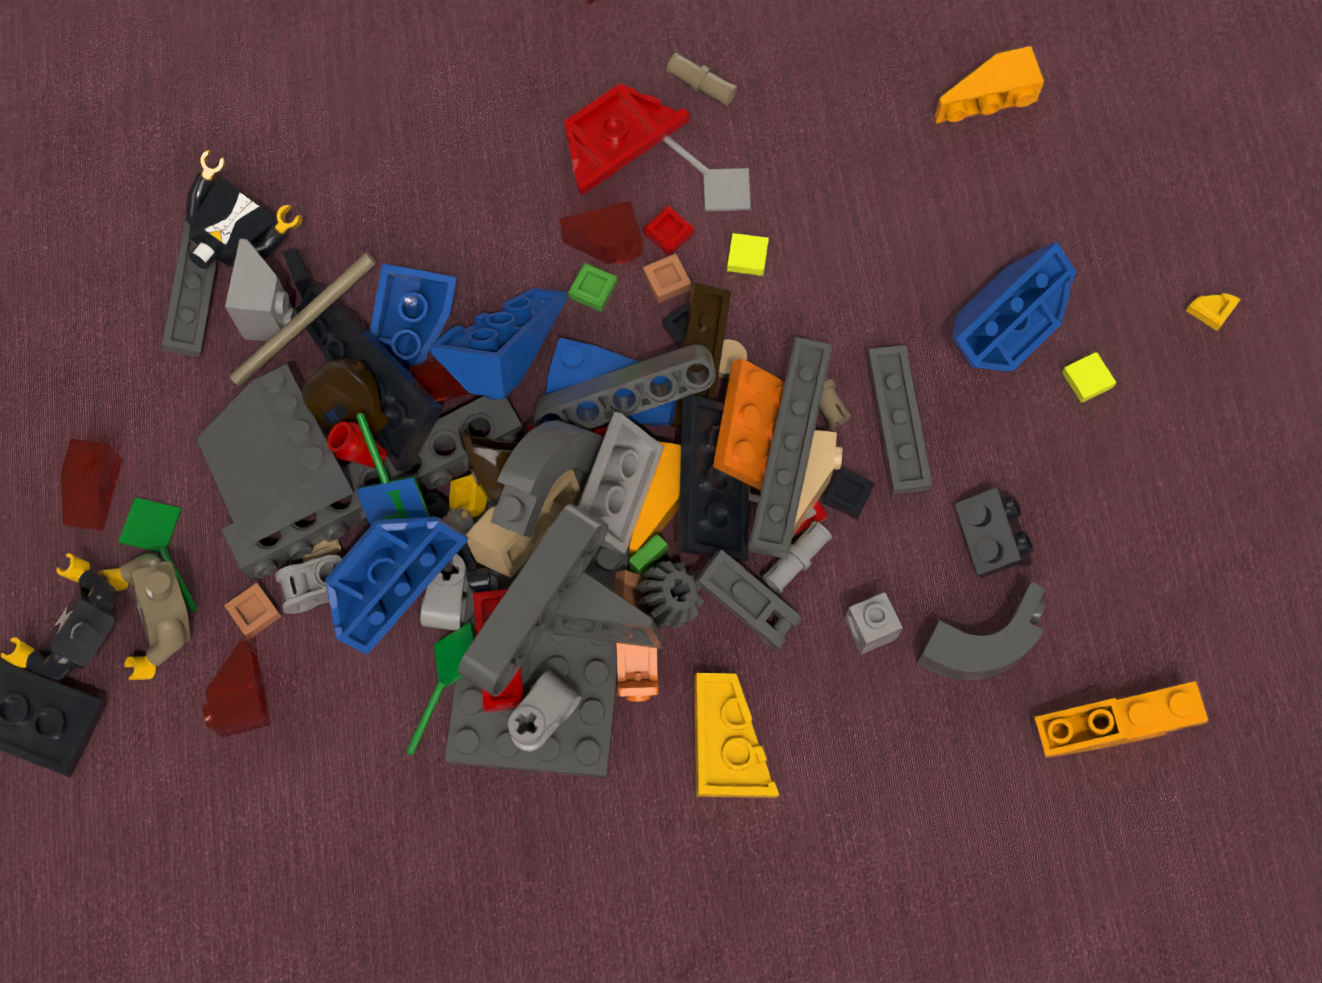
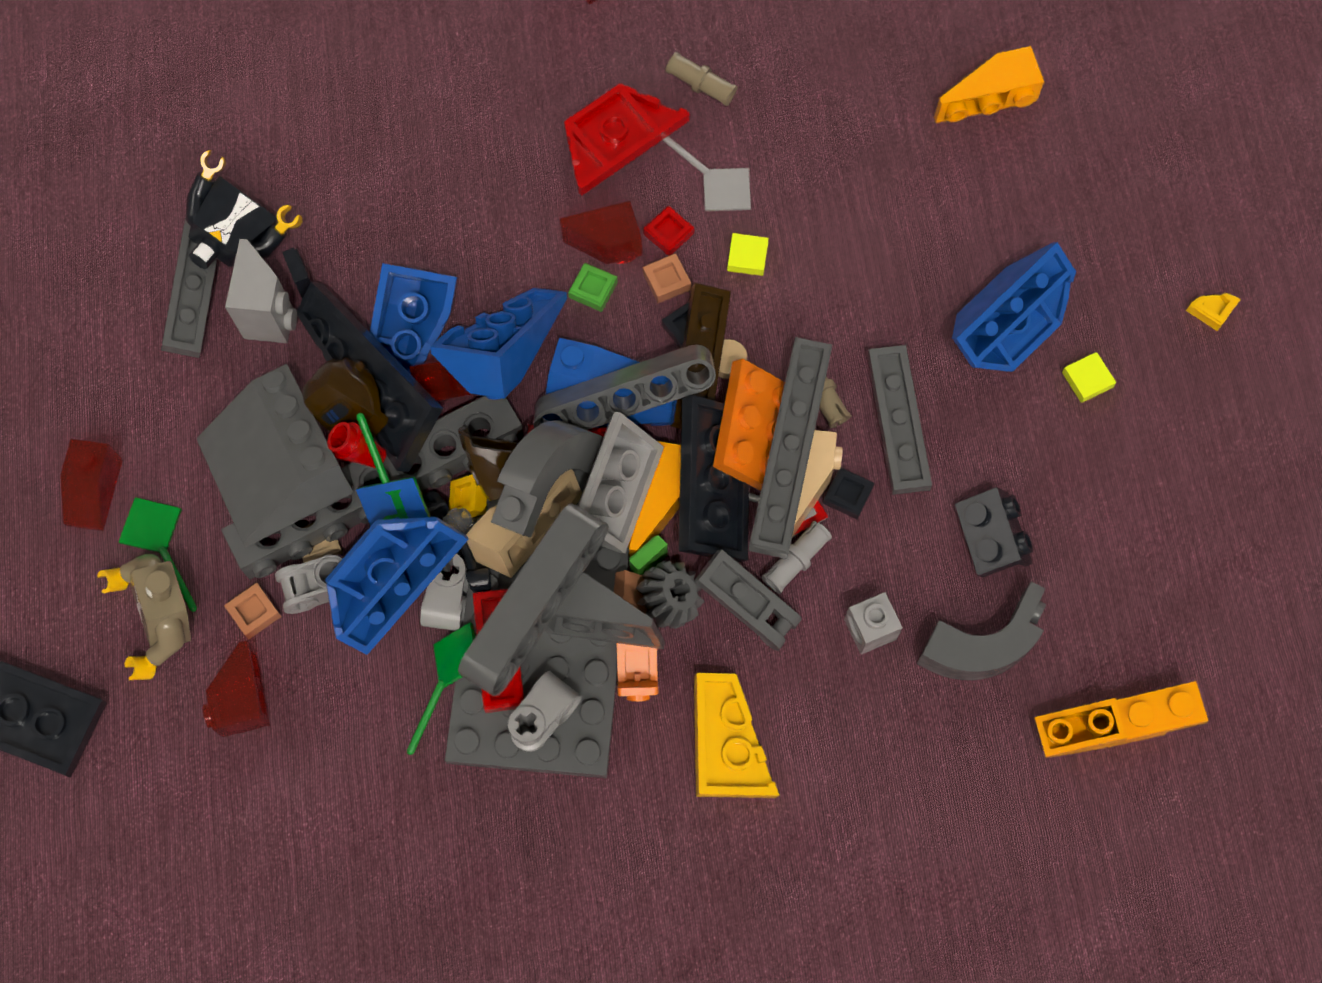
black torso [1,553,117,679] -> none
dark tan piece [230,252,377,386] -> none

